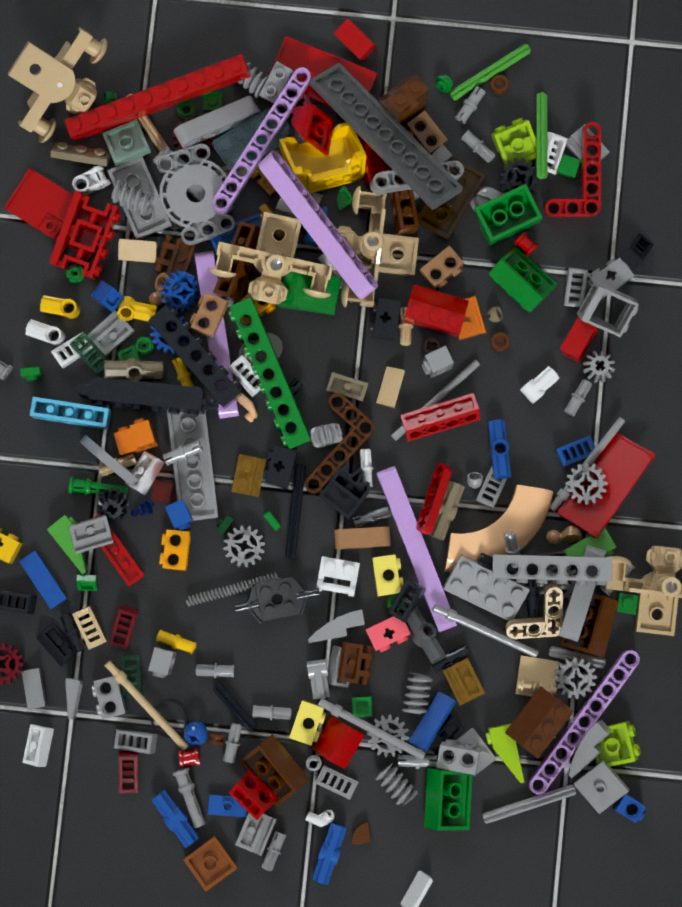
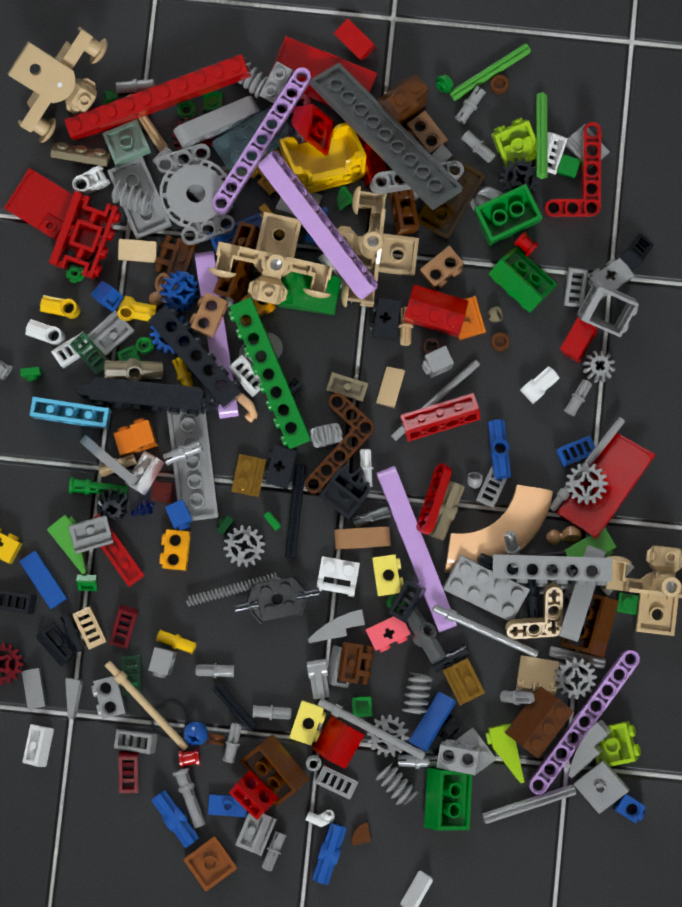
none -> light grey pin [116,79,155,94]
none -> light grey axle [500,690,535,705]

